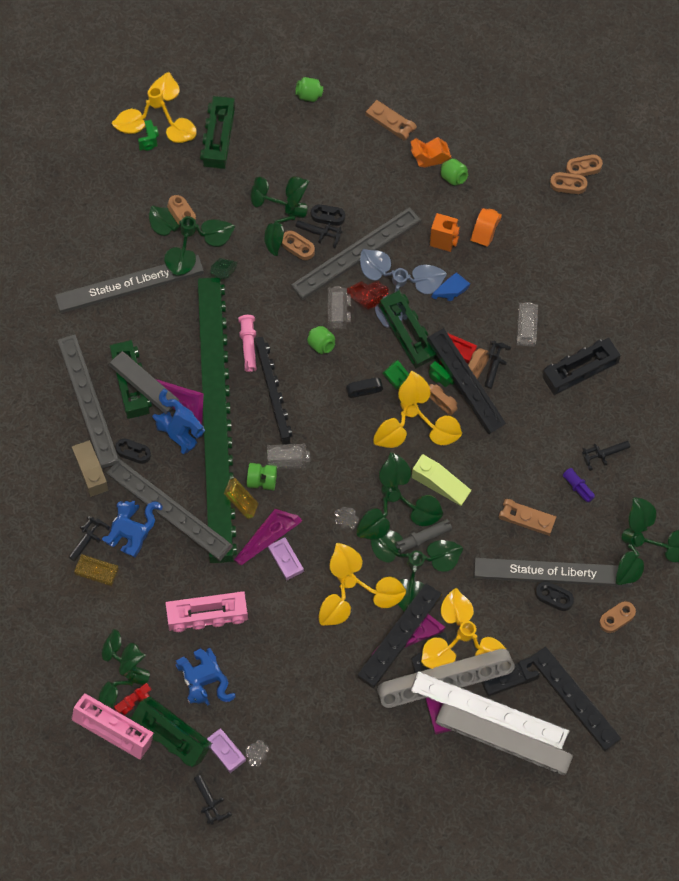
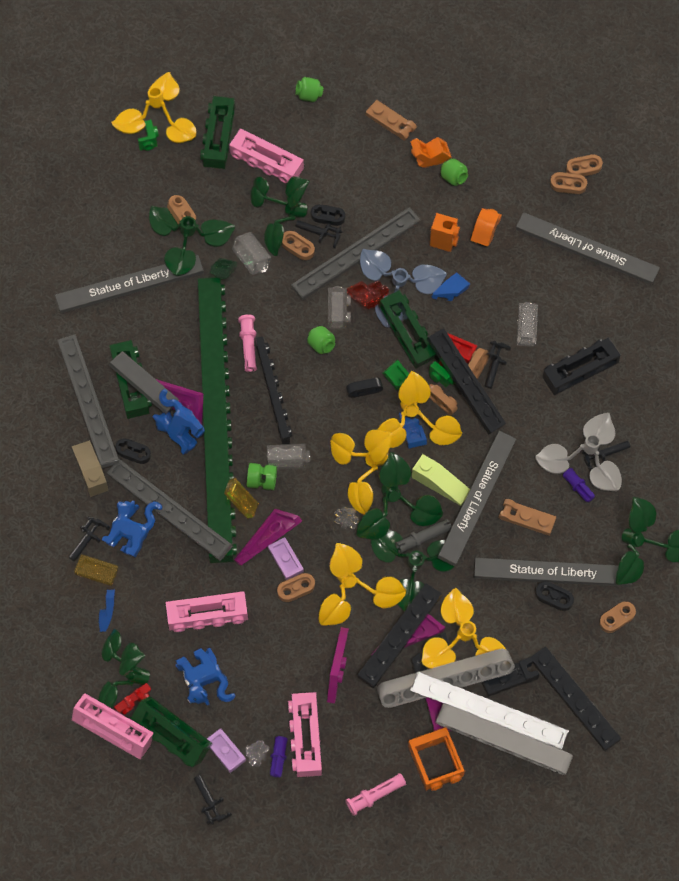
none -> blue slope [99,590,115,632]
none -> bright pink brick [229,129,304,183]
none -> clear brick [232,232,271,275]
none -> dark purple axle [270,736,288,778]
none -> medium nougat plate [277,573,315,602]
none -> bright pink brick [288,692,322,777]
none -> magenta wing [327,627,349,704]
none -> yellow plant [331,430,393,515]
none -> bright pink pin [345,773,406,816]
none -> blue slope [399,413,427,448]
none -> orange window [408,727,465,791]
none -> dark grey tile [437,431,516,566]
none -> dark grey tile [516,212,660,285]
none -> light grey plant [535,413,622,491]

